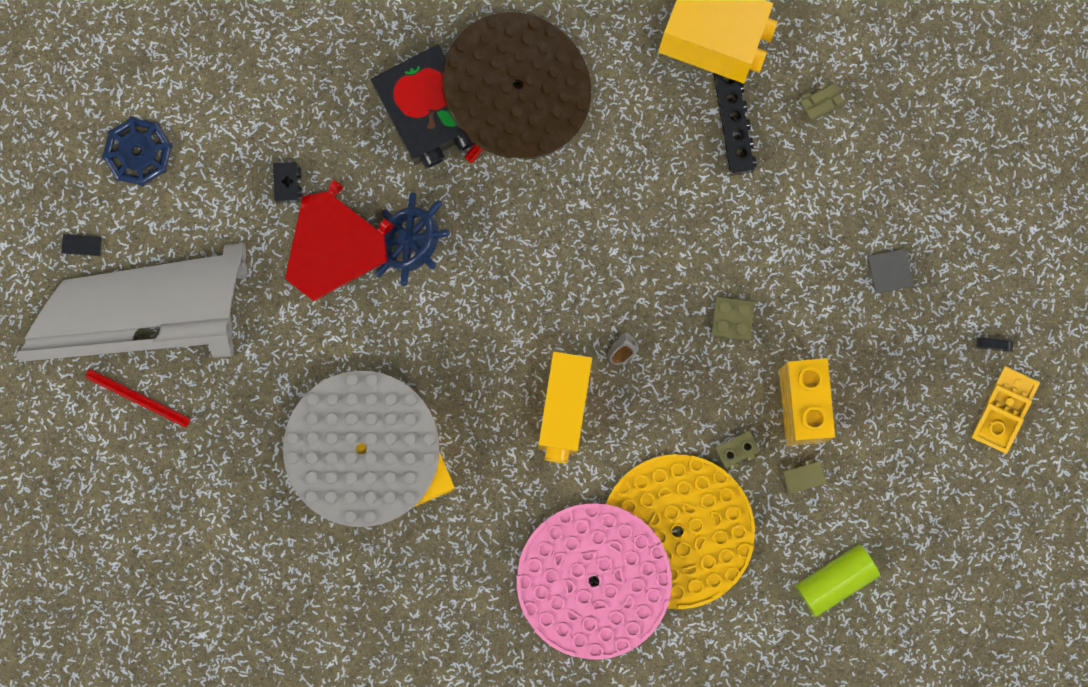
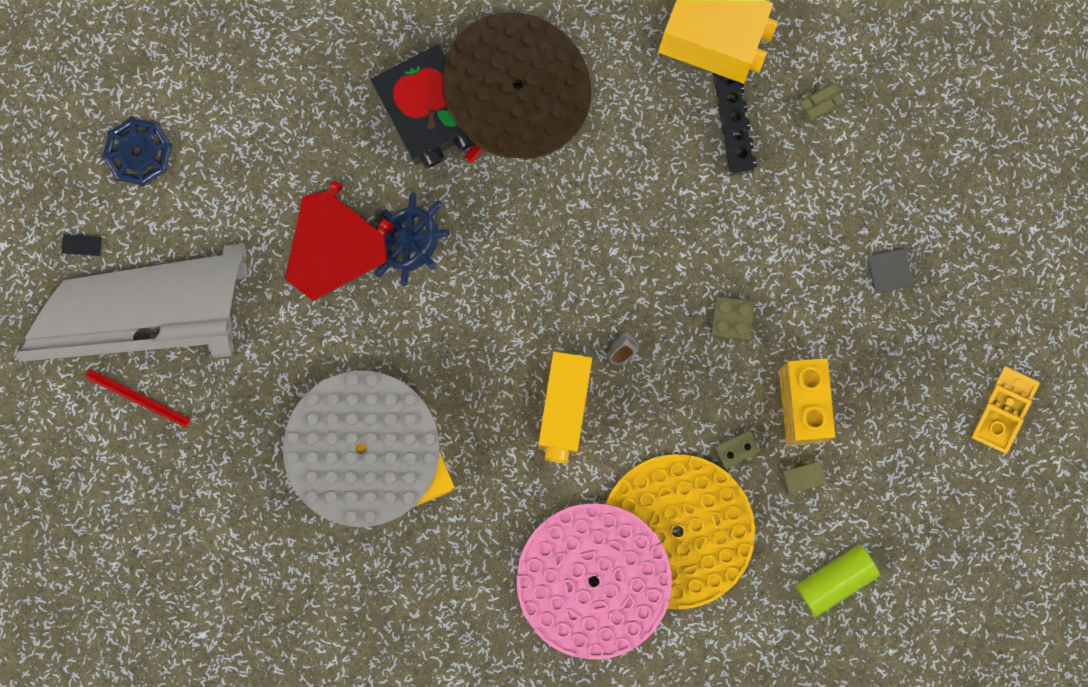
black brick [273,162,302,204] -> none
black beam [976,338,1013,352] -> none

